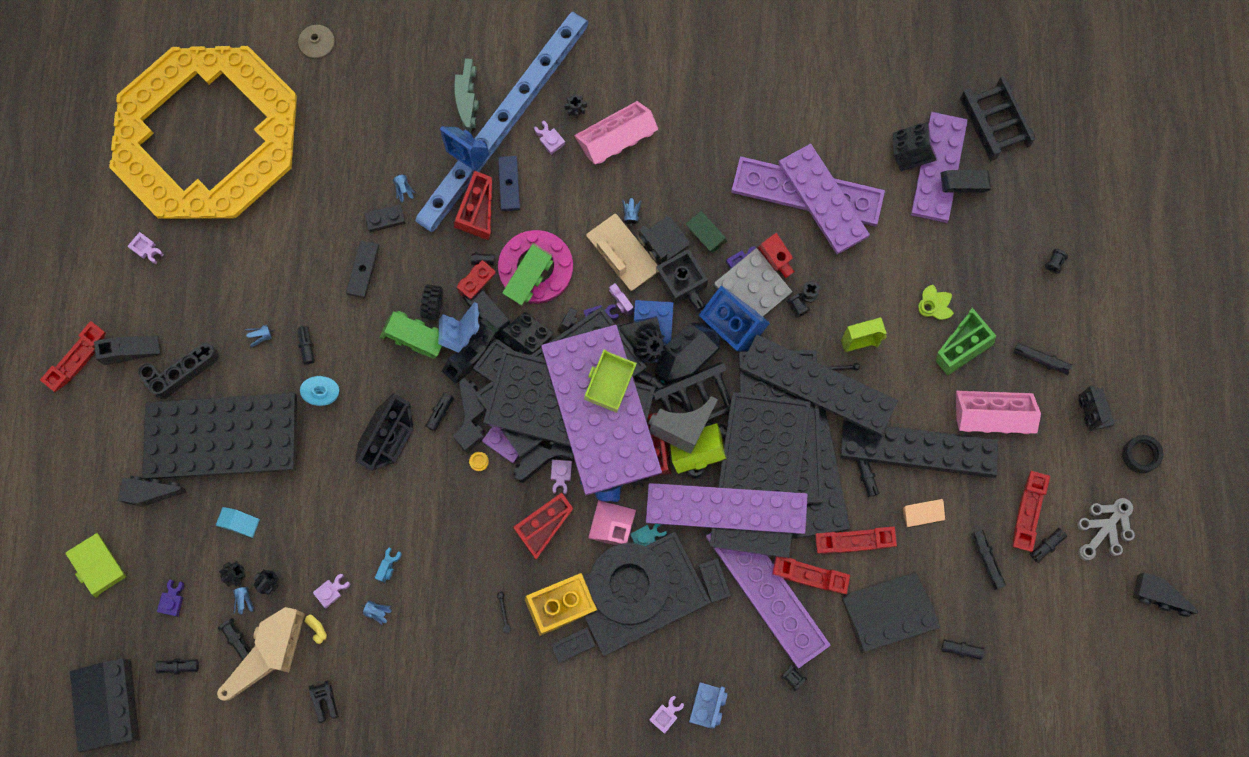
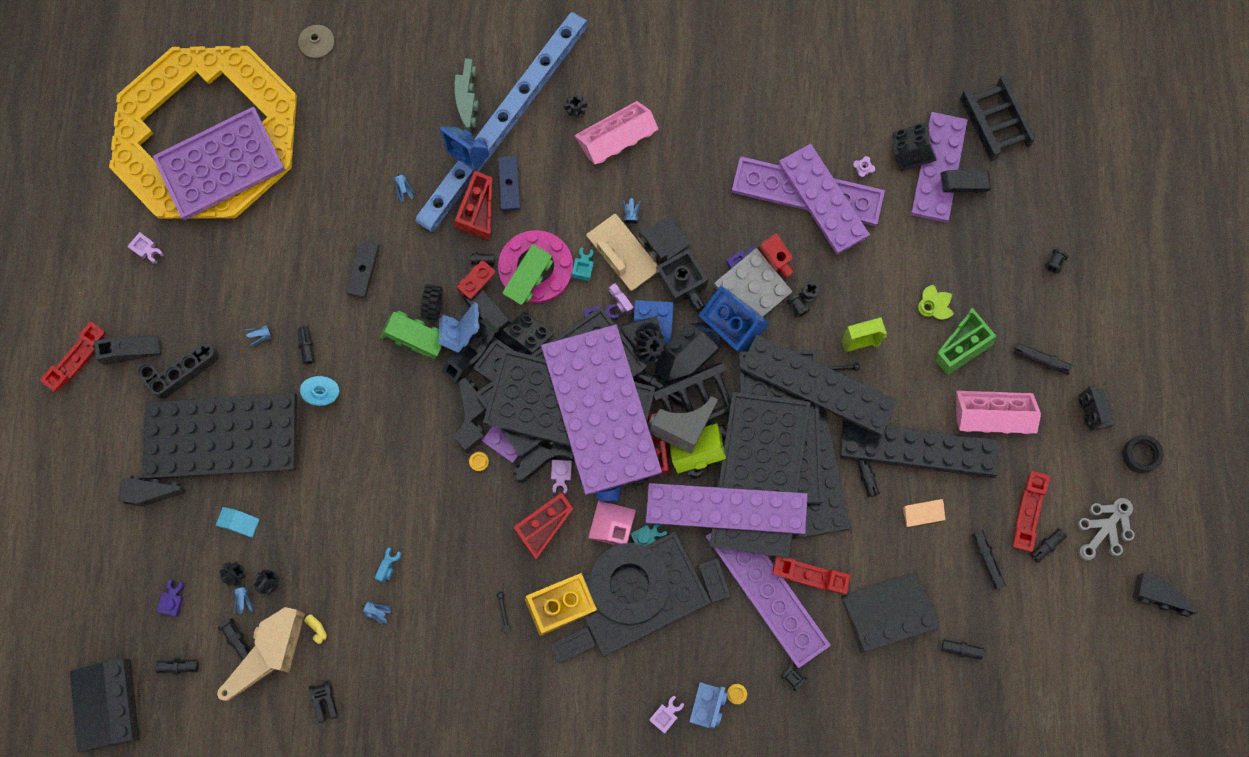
lime container [66,533,126,598] -> none
lavender plate [313,574,351,608] -> none
black wedge [355,393,414,471] -> none
black plate [364,204,406,232] -> none
black pin [425,392,454,432] -> none
lavender plate [534,121,565,155] -> none
black plate [557,307,578,334] -> none
lime container [584,349,637,413] -> none
dark green hinge [686,211,727,253] -> none
red slope [815,526,897,554] -> none
none -> medium lavender plate [153,107,285,220]
none -> teal plate [571,247,594,281]
none -> yellow plate [727,684,747,705]
none -> lavender plate [853,156,875,177]

